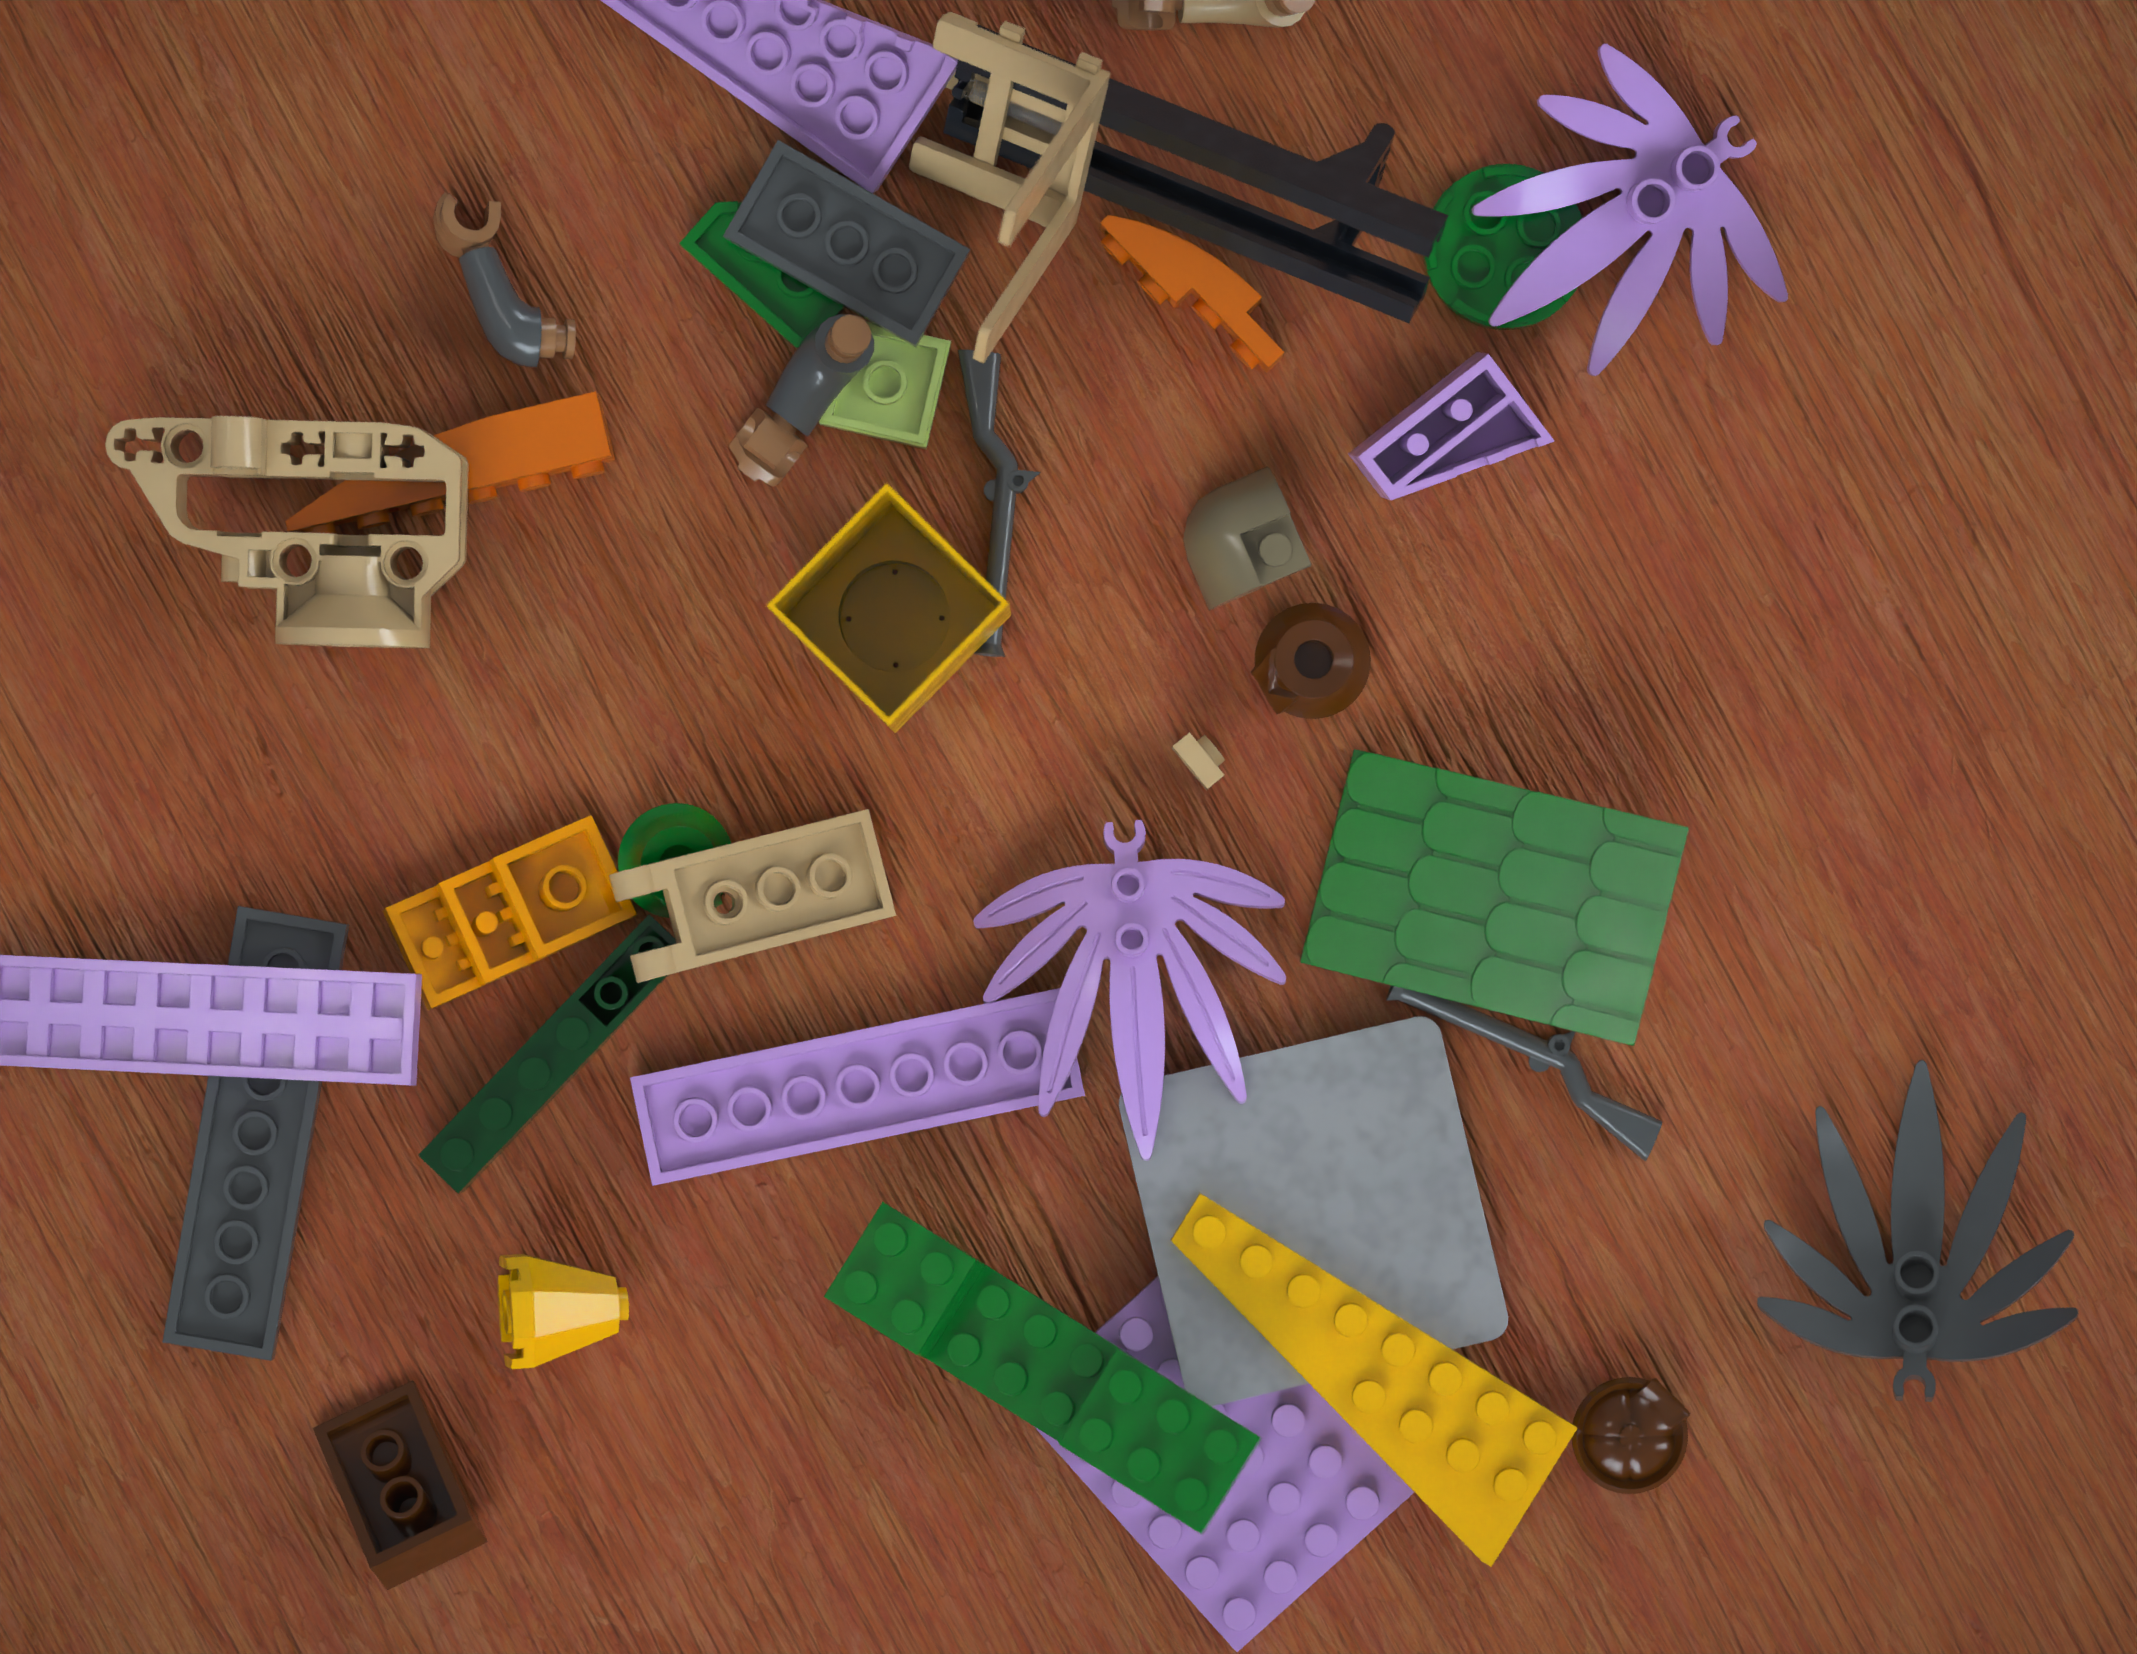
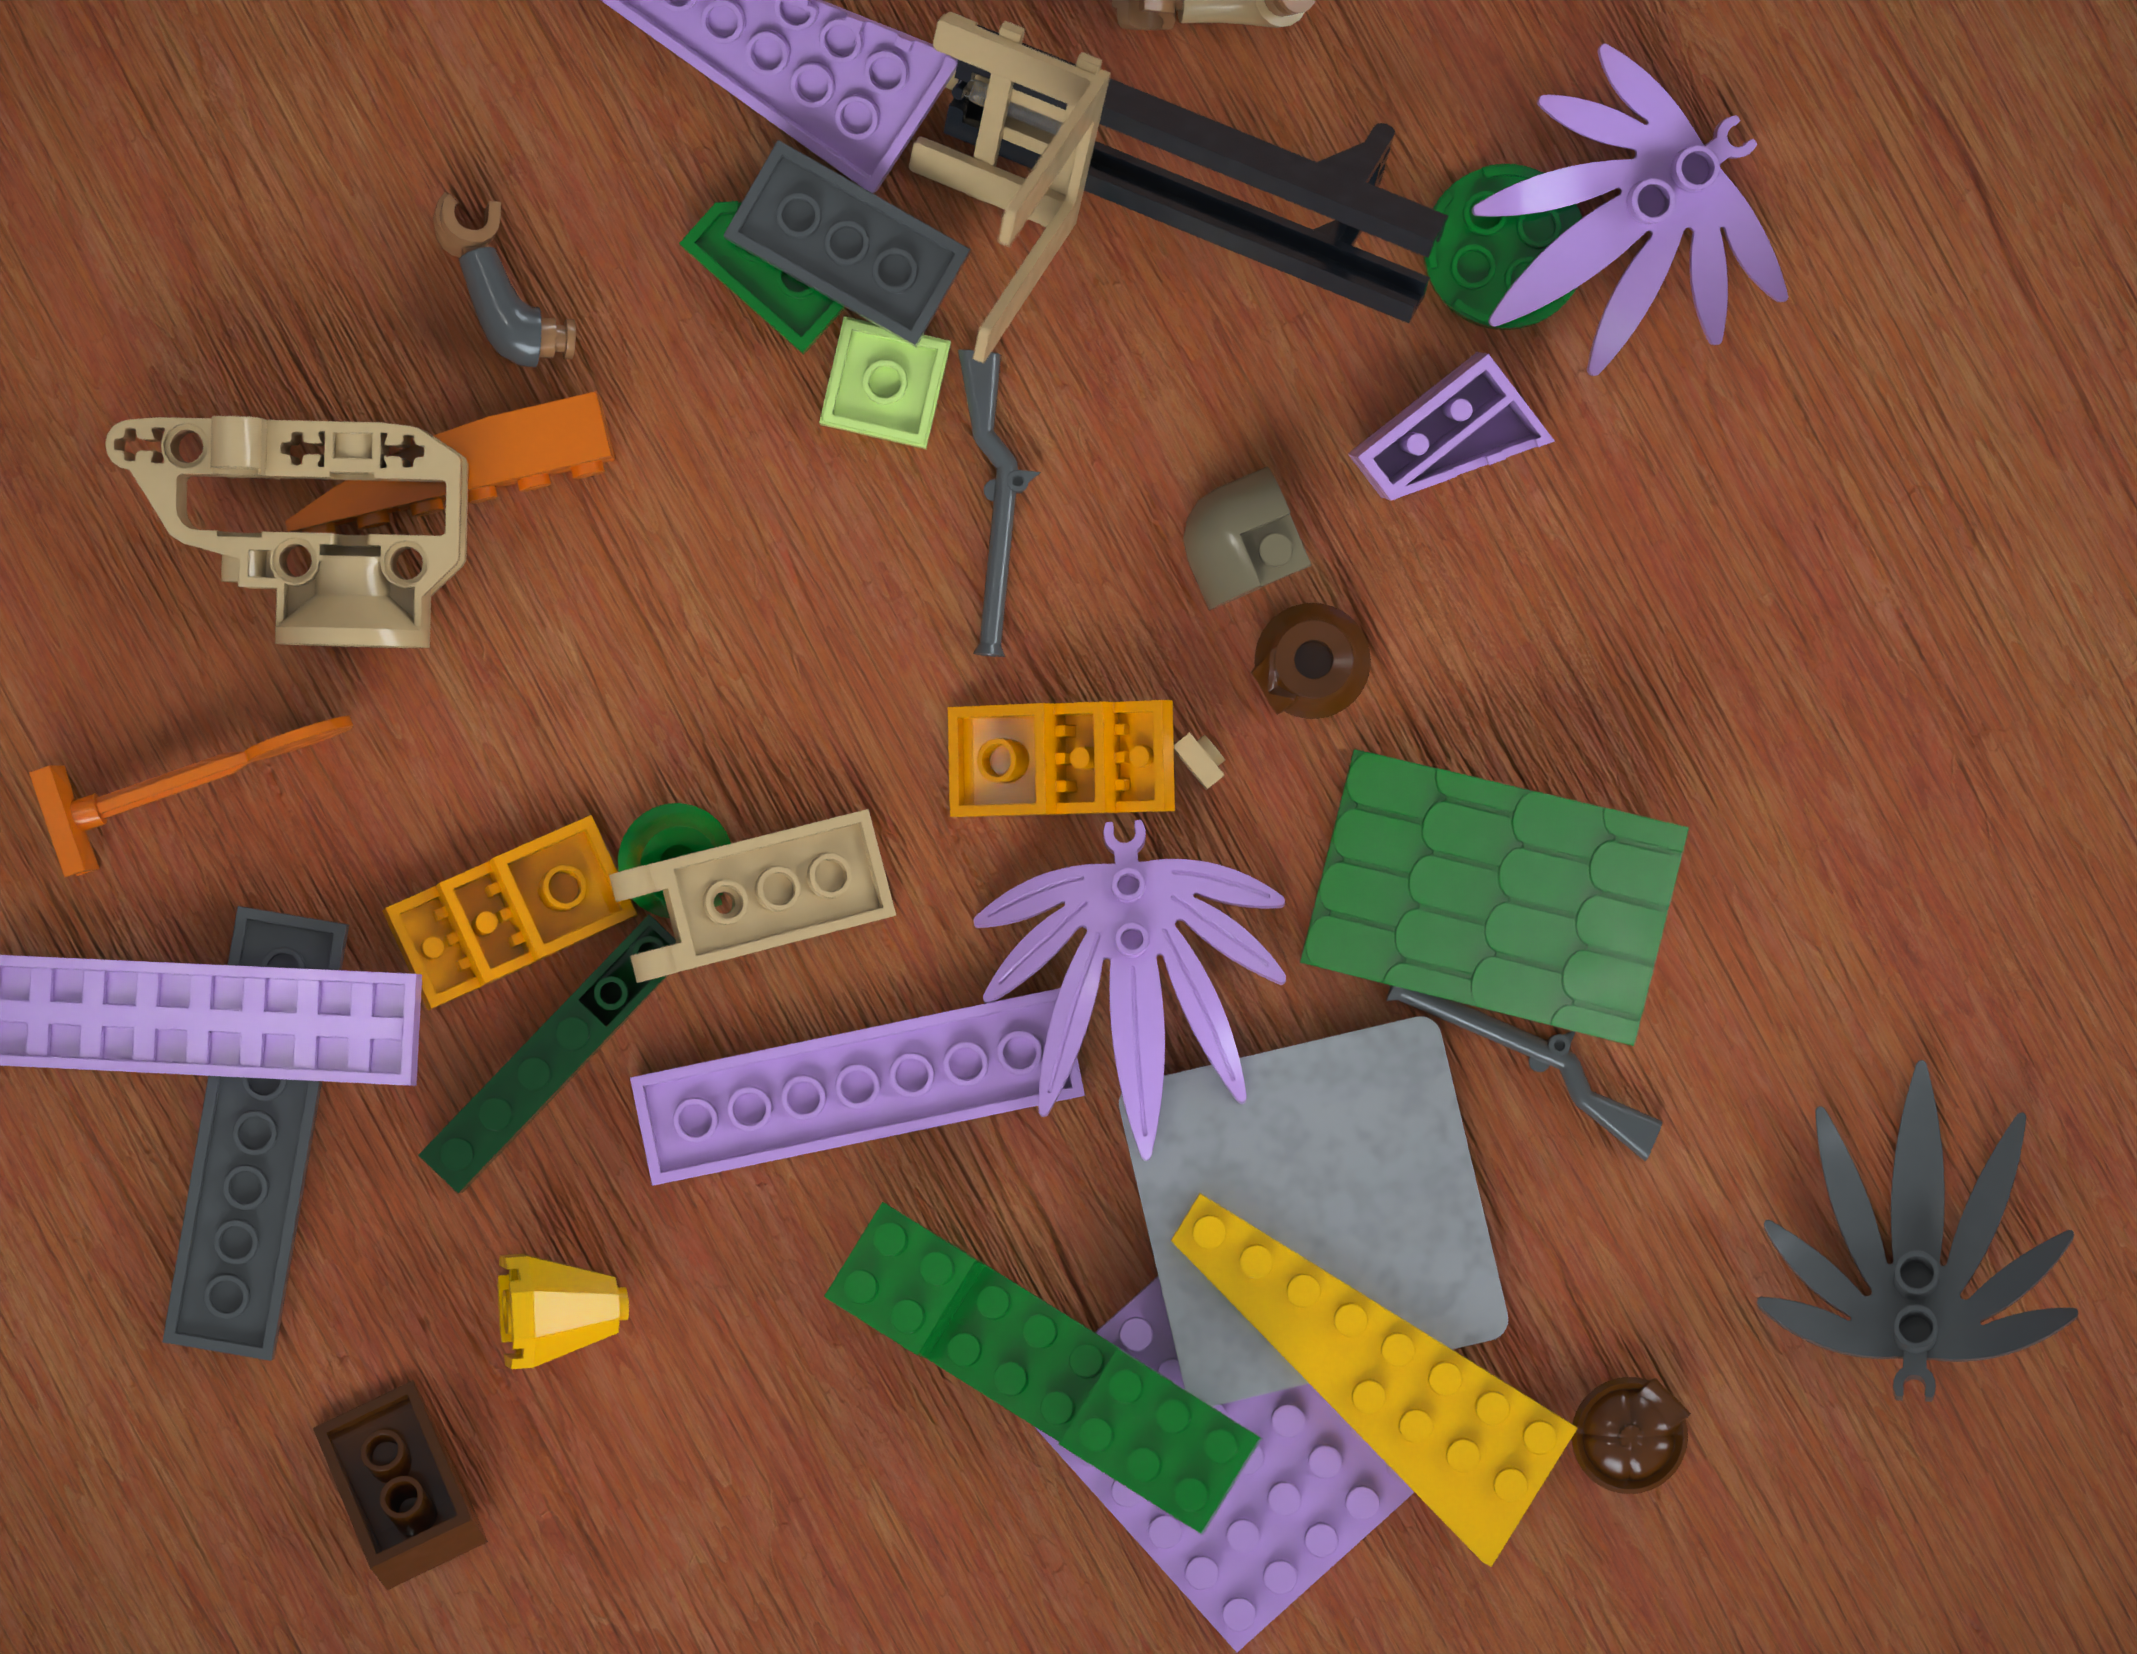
piece [728,314,874,486] -> none
yellow container [766,483,1011,733] -> none
orange slope [1100,215,1284,373] -> none
none -> orange piece [29,715,354,877]
none -> light orange slope [948,700,1175,817]

